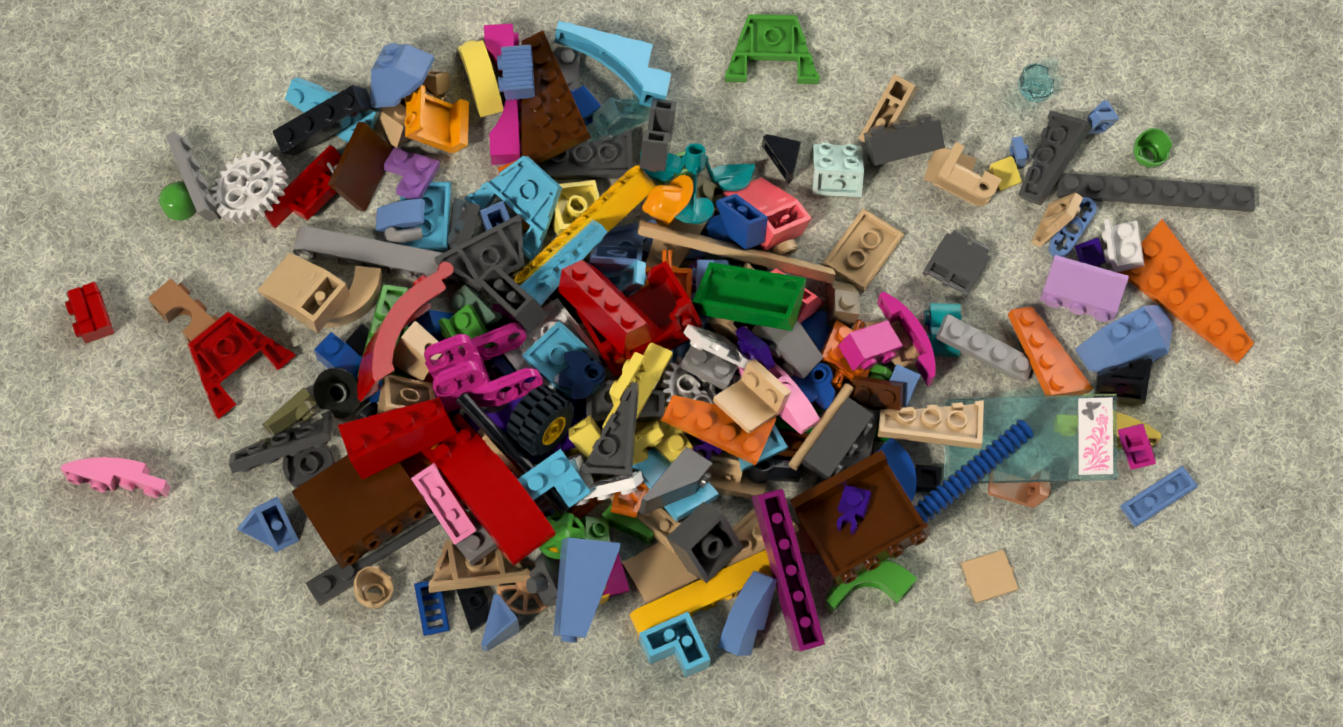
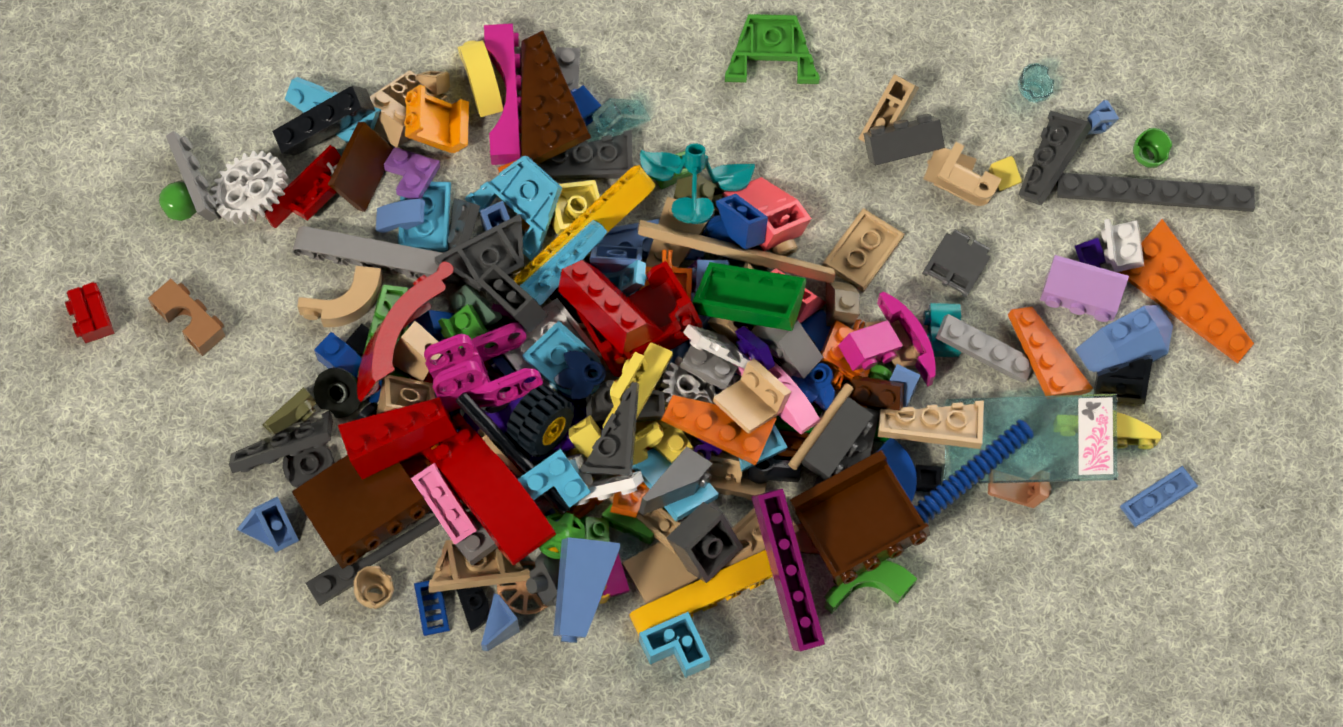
bright pink slope [61,457,170,498] -> none
red wing [187,312,296,419] -> none
tan slope [257,253,349,334] -> none
medium blue wedge [371,43,435,108] -> none
light grey arm [385,227,423,244] -> none
medium blue brick [497,45,535,100] -> none
medium azure arch [553,21,671,107] -> none
dark grey arch [640,98,677,172] -> none
light orange piece [642,175,694,226] -> none
medium blue slope [718,571,777,656] -> none
black slope [762,134,801,184] -> none
light aqua bracket [812,143,864,197] -> none
dark purple plate [837,485,871,534] -> none
tan piece [960,550,1019,603] -> none
medium blue plate [1009,136,1029,169] -> none
tan wing [1031,192,1083,247] -> none
medium blue beam [1048,197,1097,258] -> none
dark pink slope [1118,424,1156,470] -> none

